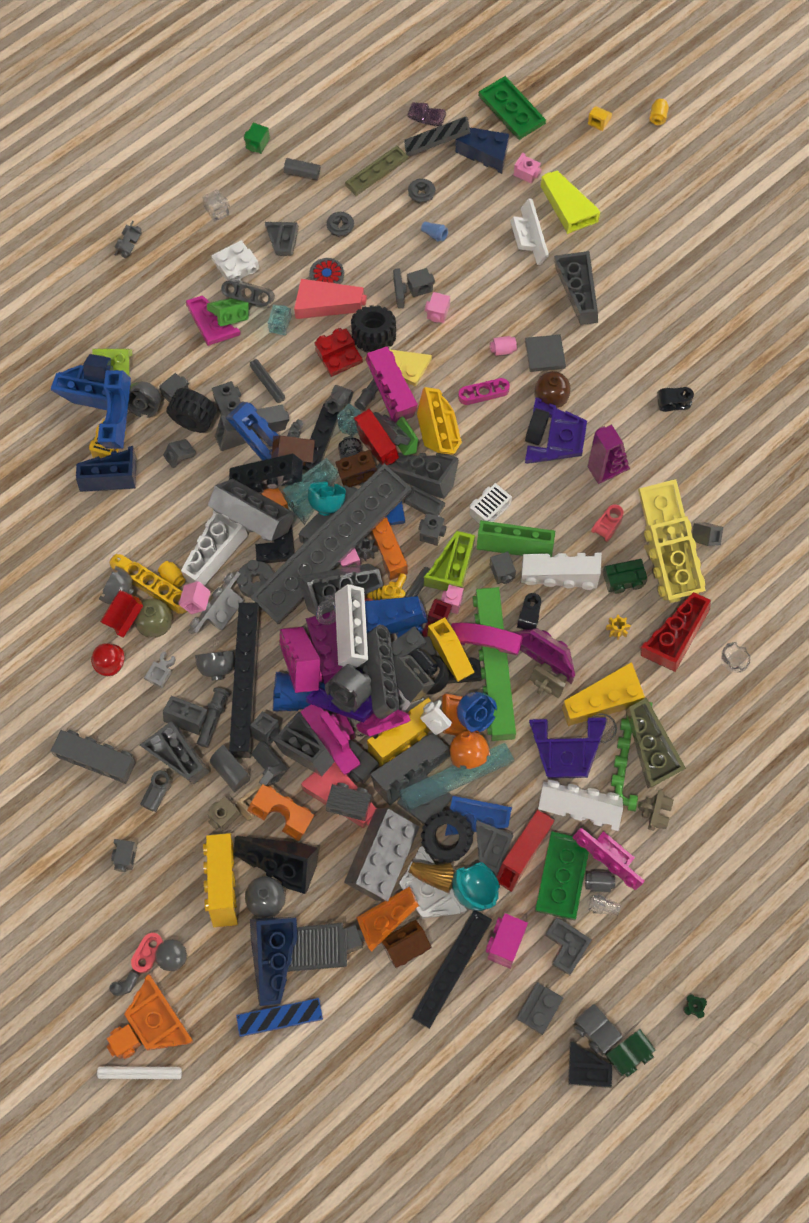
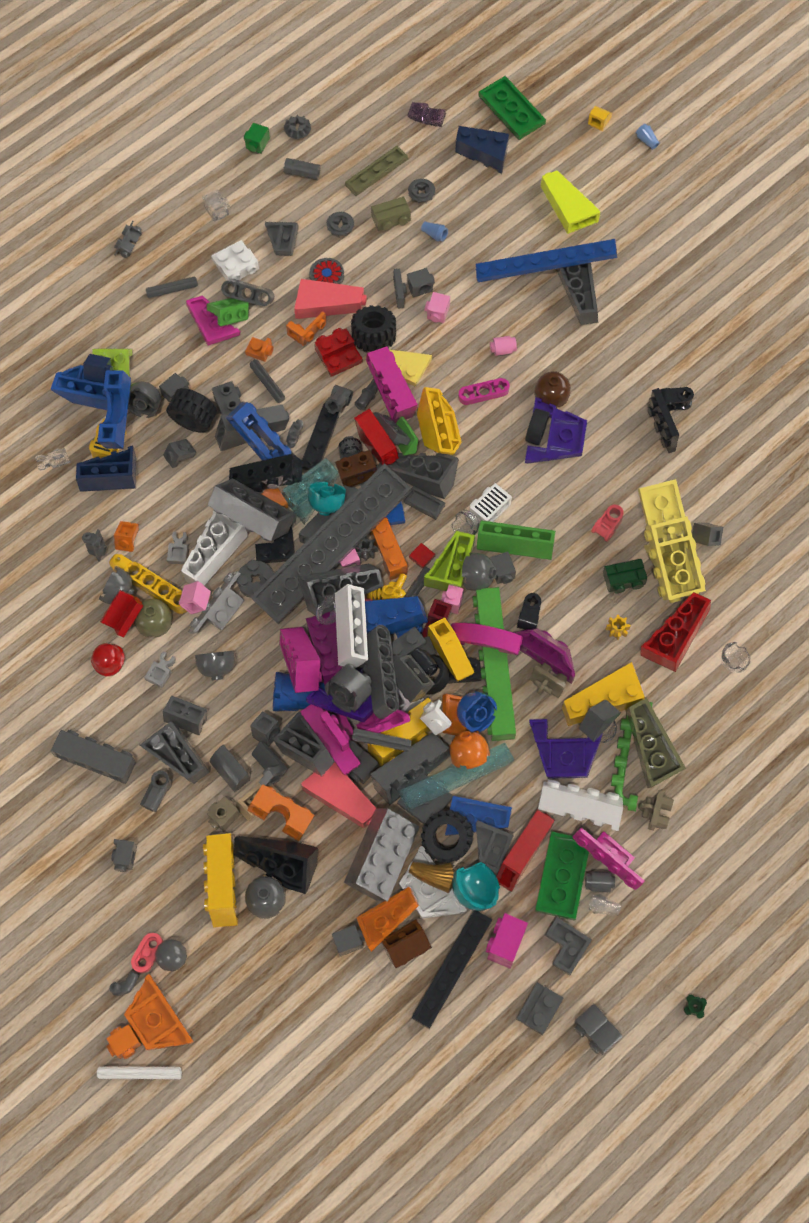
yellow brick [158,561,186,588] -> none
dark grey pin [196,688,230,748] -> none
black brick [229,603,260,758] -> none
tile [236,998,323,1037] -> none
dark blue wedge [250,917,297,1006] -> none
clear light blue brick [268,305,292,336] -> none
reddish brown brick [271,435,315,466] -> none
dark grey window [288,923,347,972] -> none
dark grey brick [326,783,372,821] -> none
clear light blue brick [337,404,362,436] -> none
dark grey tile [404,116,470,157] -> none
dark grey brick [418,513,447,546] -> none
white bracket [510,198,549,265] -> none
bright pink brick [514,153,542,184] -> none
white wedge [521,553,602,590] -> none
dark grey tile [525,334,566,372] -> none
black wing [568,1042,612,1088] -> none
magenta wedge [587,424,630,484] -> none
dark green brick [605,1029,656,1078] -> none
yellow brick [649,99,669,125] -> none
none -> clear plate [35,448,71,470]
none -> dark grey hinge [82,529,107,562]
none -> orange bracket [114,521,139,552]
none -> dark grey axle [146,277,198,298]
none -> light grey plate [167,531,189,564]
none -> orange bracket [245,337,274,362]
none -> dark grey gear [284,114,311,139]
none -> orange bracket [286,311,326,346]
none -> dark grey axle [352,729,411,752]
none -> olive brick [371,196,411,231]
none -> red tile [409,543,435,569]
none -> clear hair [451,510,479,535]
none -> dark grey cylinder [462,552,497,591]
none -> blue plate [476,239,618,282]
none -> dark grey slope [579,700,621,742]
none -> medium blue cone [636,124,660,150]
none -> black plate [647,388,679,453]

